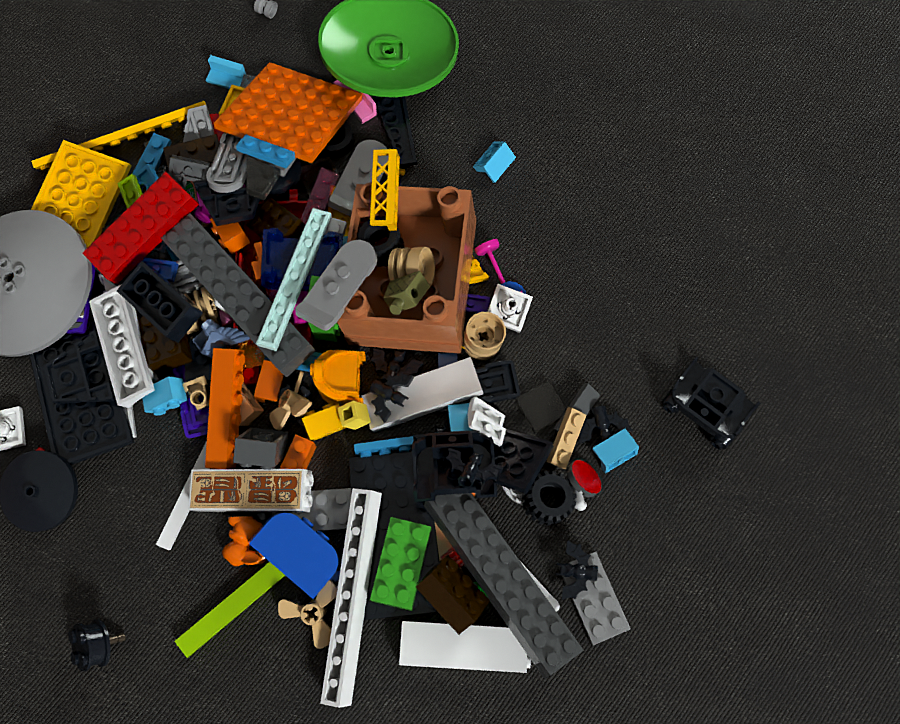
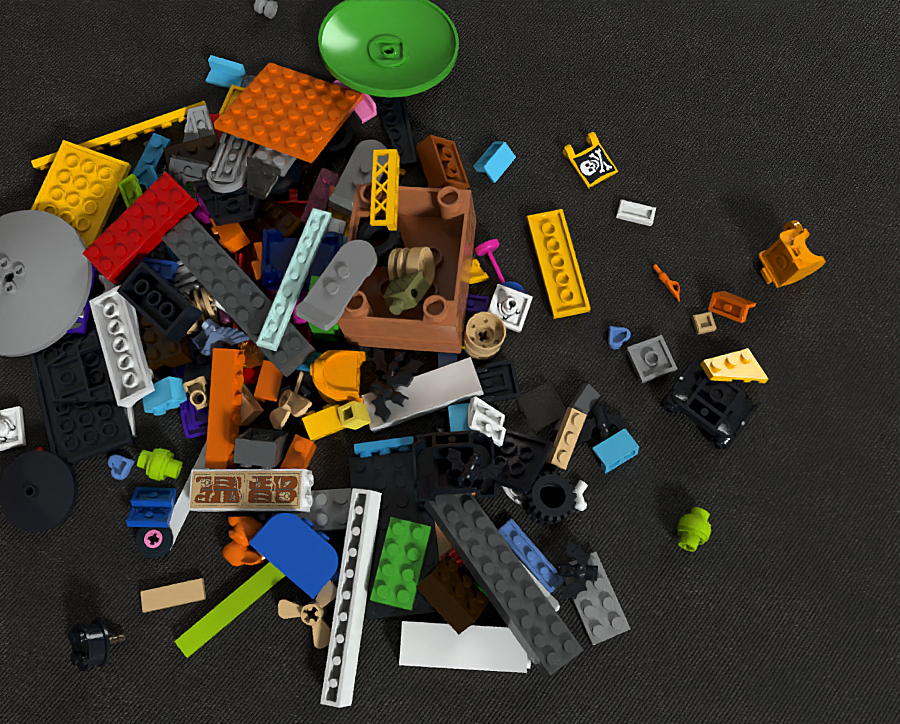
dark azure plate [236,135,295,169] -> none
red tile [567,460,602,497] -> none
none -> medium blue tile [108,454,134,480]
none -> blue slope [126,487,176,528]
none -> black bush [135,527,174,558]
none -> lime piece [137,448,183,481]
none -> tan tile [140,578,206,613]
none -> dark orange slope [416,135,470,190]
none -> medium blue tile [498,518,565,594]
none -> yellow plate [527,209,591,319]
none -> flag [562,132,618,189]
none -> medium blue tile [608,326,631,349]
none -> white tile [616,199,656,226]
none -> light grey plate [626,335,677,384]
none -> orange hand [653,264,680,302]
none -> lime piece [677,507,712,552]
none -> tan tile [691,311,717,335]
none -> yellow wing [700,348,768,383]
none -> orange panel [708,291,756,323]
none -> light orange animal [758,220,826,288]

